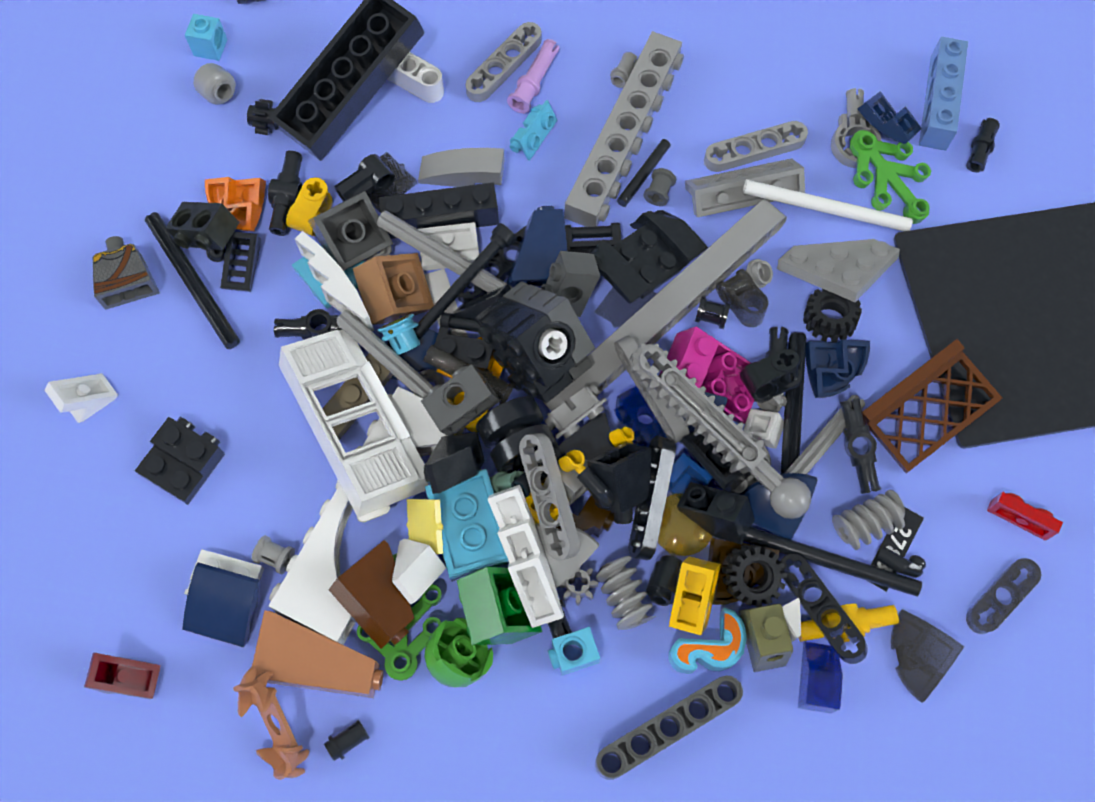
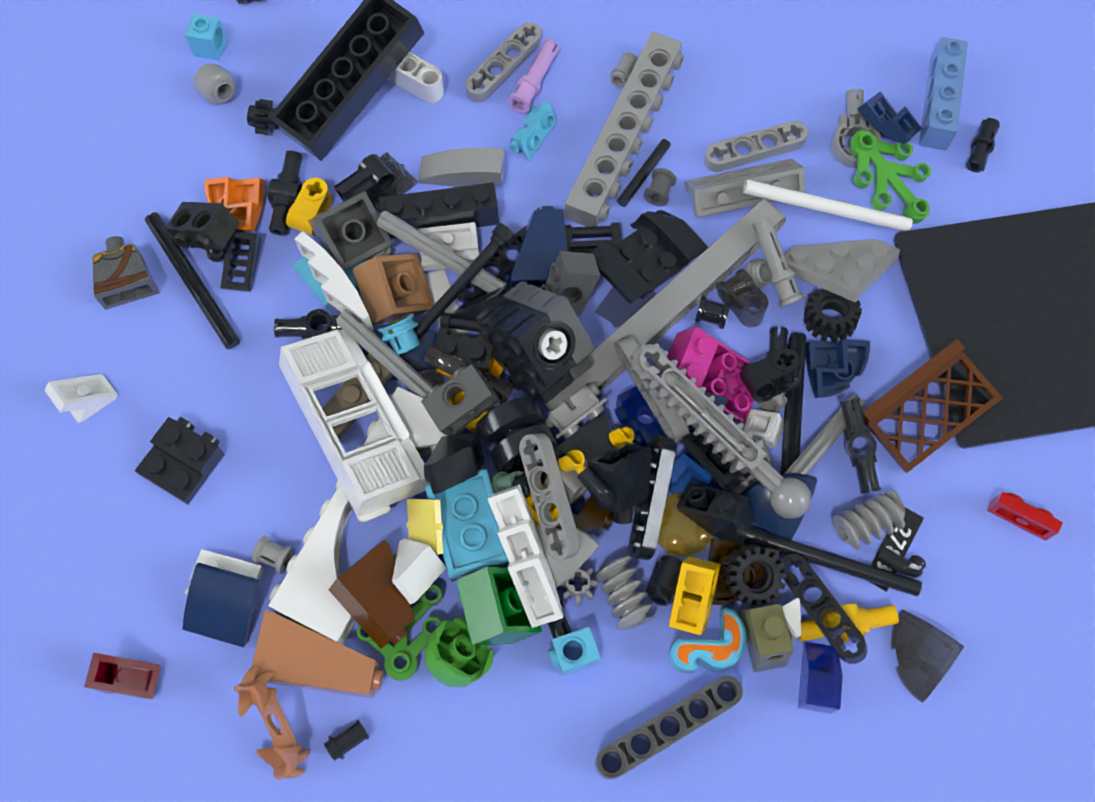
clear smoke beam [966,558,1042,634] -> none
none -> light grey pin [752,217,805,307]

